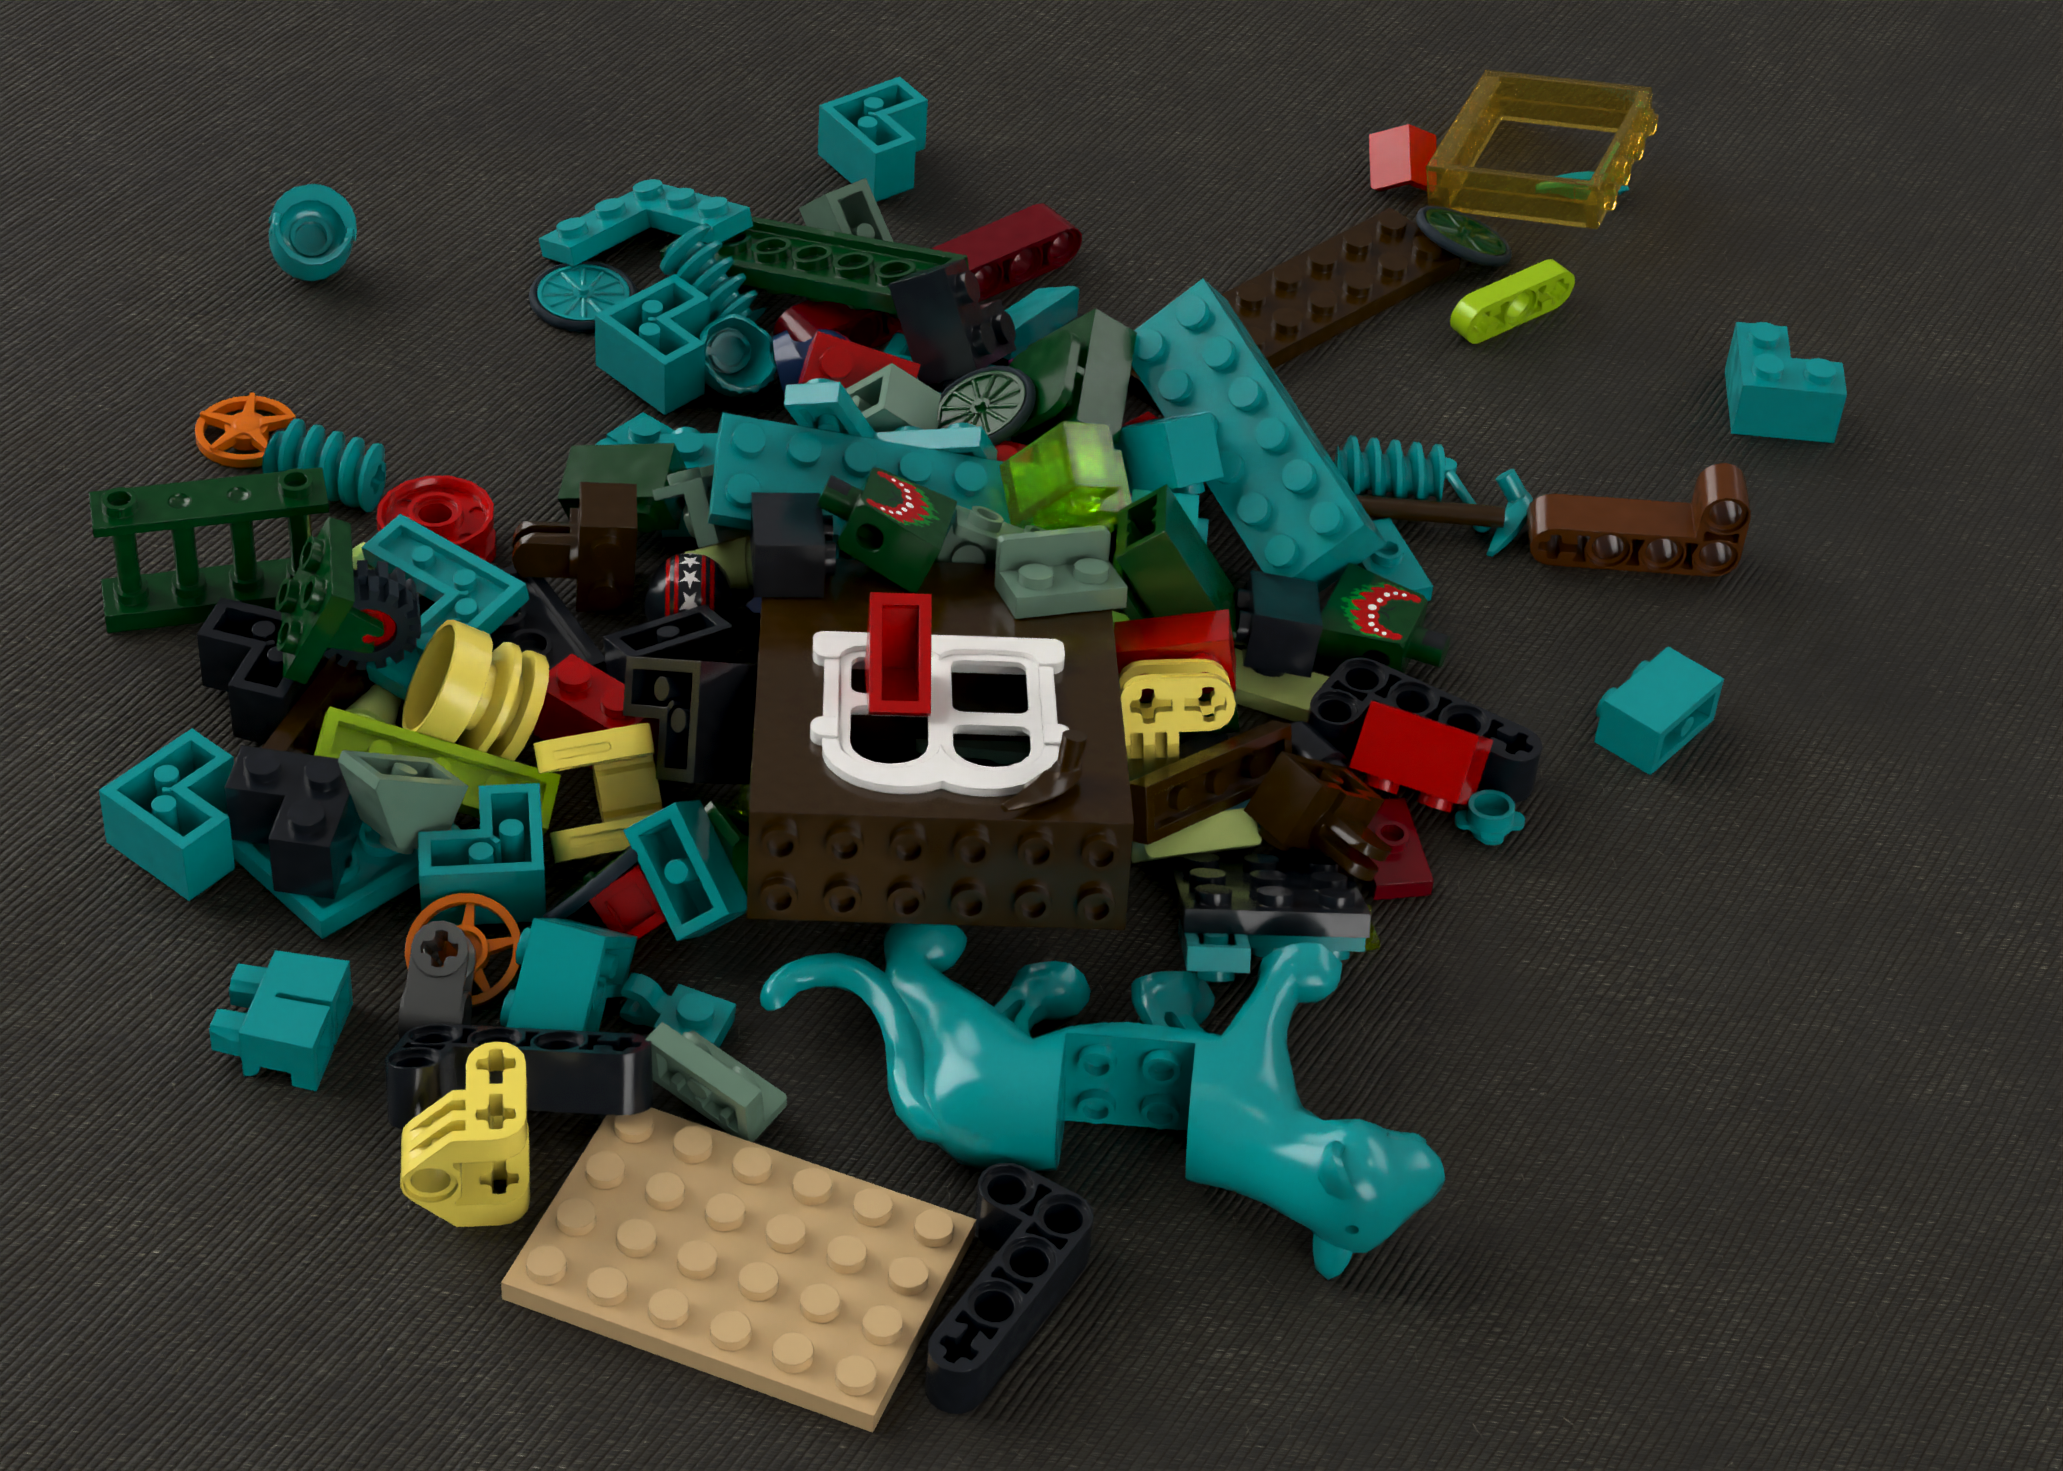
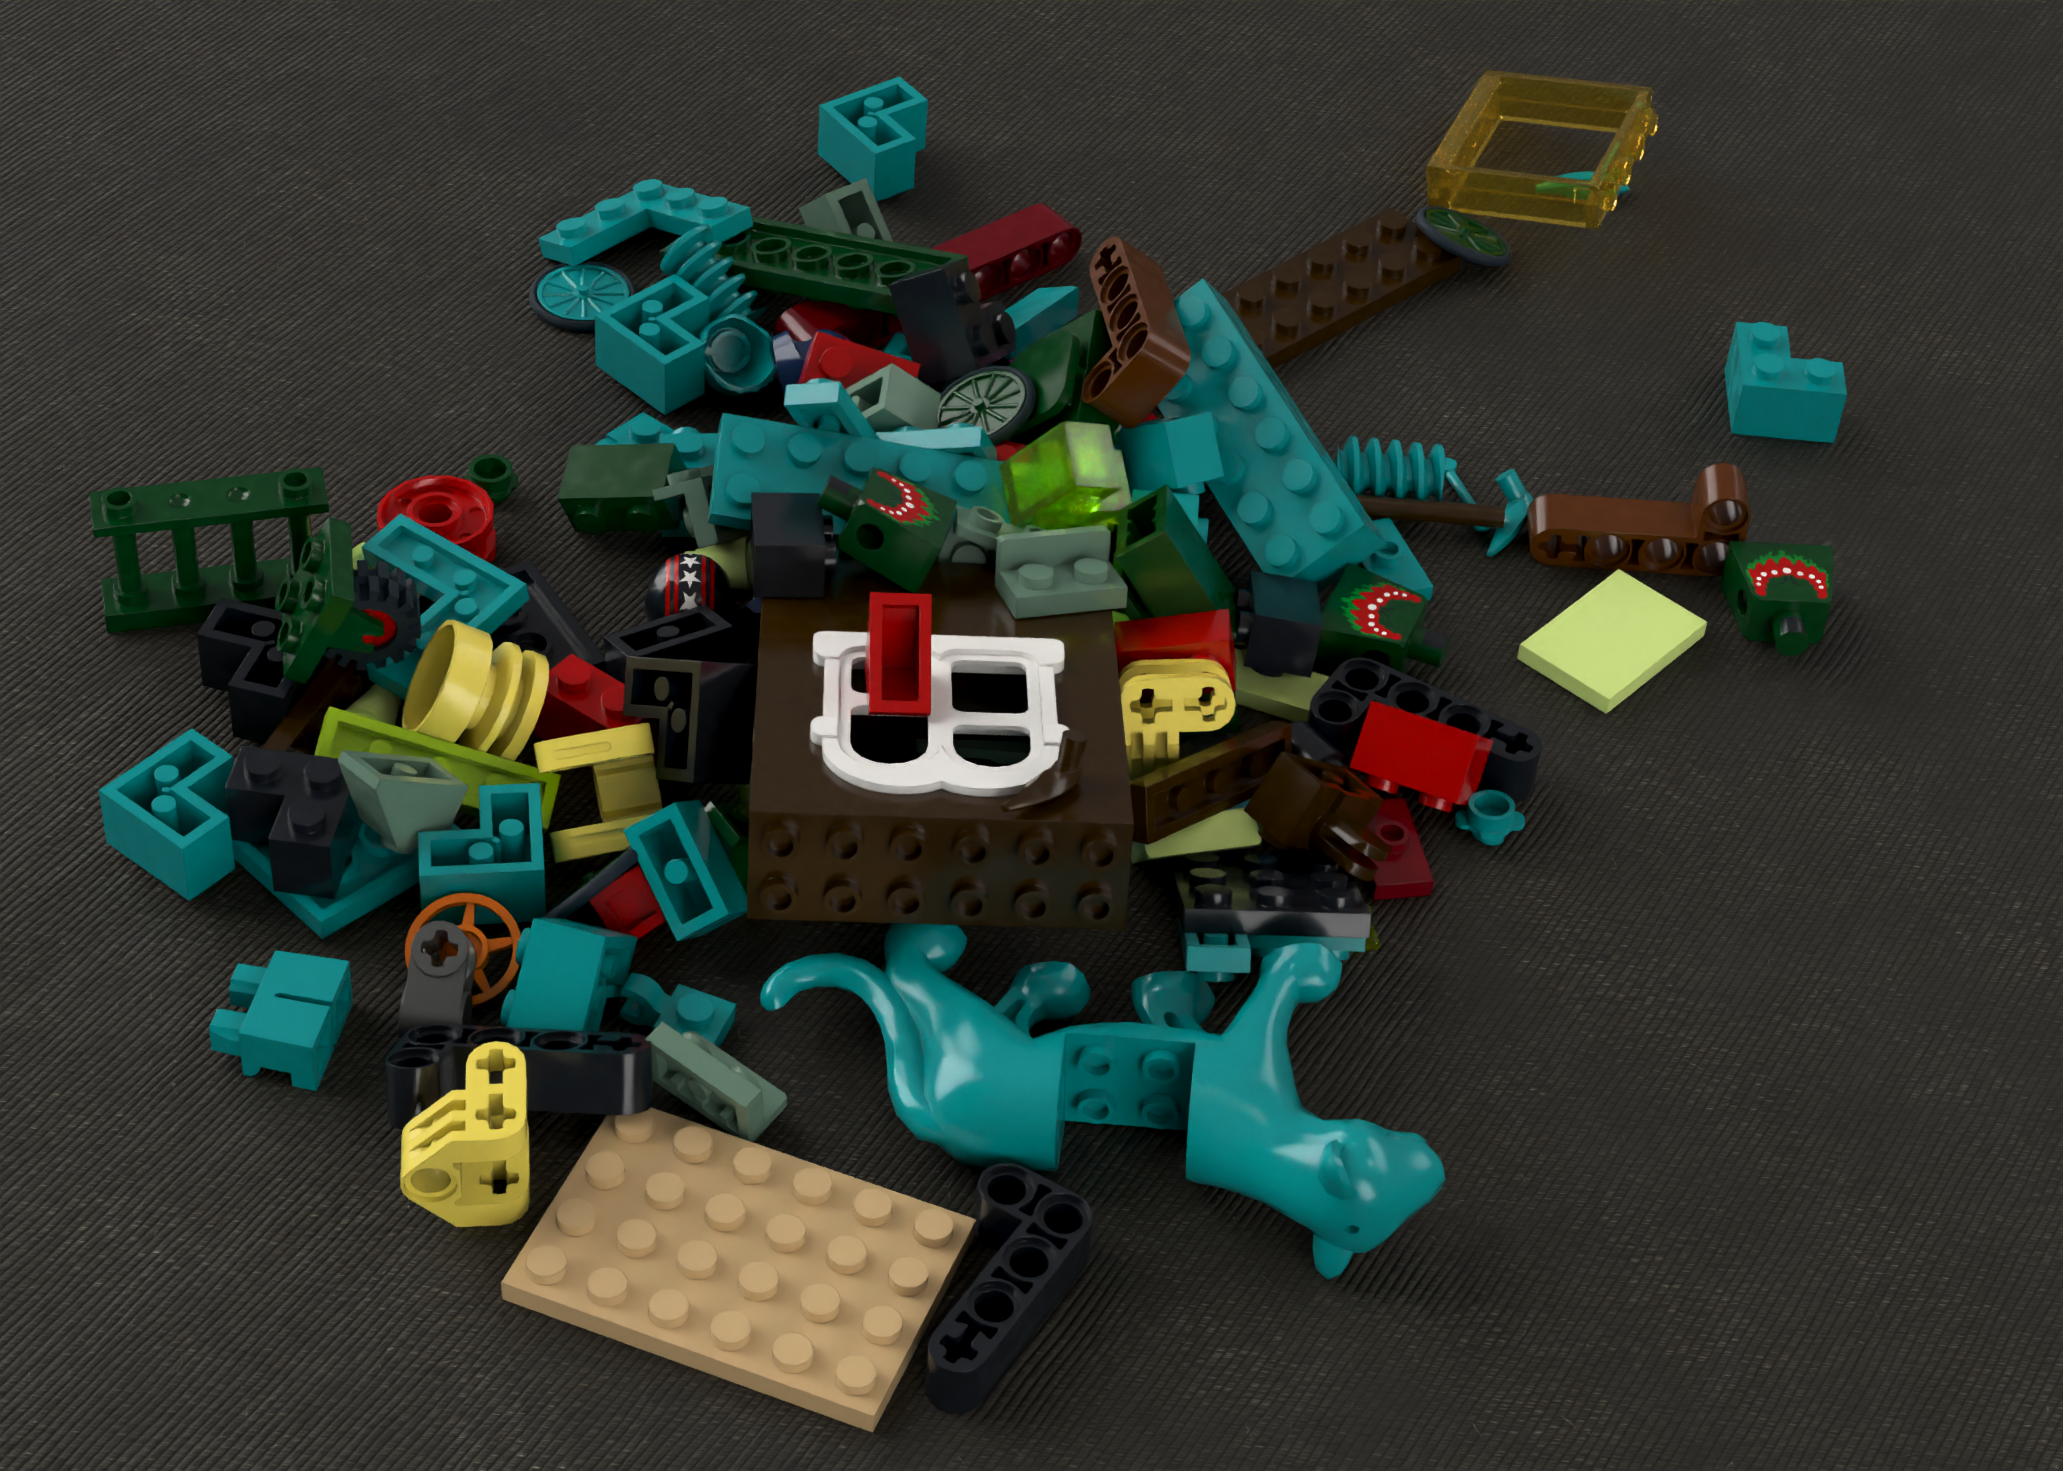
orange wheel [195,393,296,468] -> none
teal piece [262,418,387,512] -> none
teal helmet [268,184,357,281] -> none
dark brown brick [512,482,638,613] -> none
panel [1369,124,1438,192] -> none
lime beam [1450,259,1575,344] -> none
teal brick [1594,646,1724,775] -> none
none -> dark green plate [464,454,518,504]
none -> reddish brown beam [1081,236,1191,429]
none -> yellowish green tile [1517,569,1707,714]
none -> dark green torso [1720,541,1834,656]

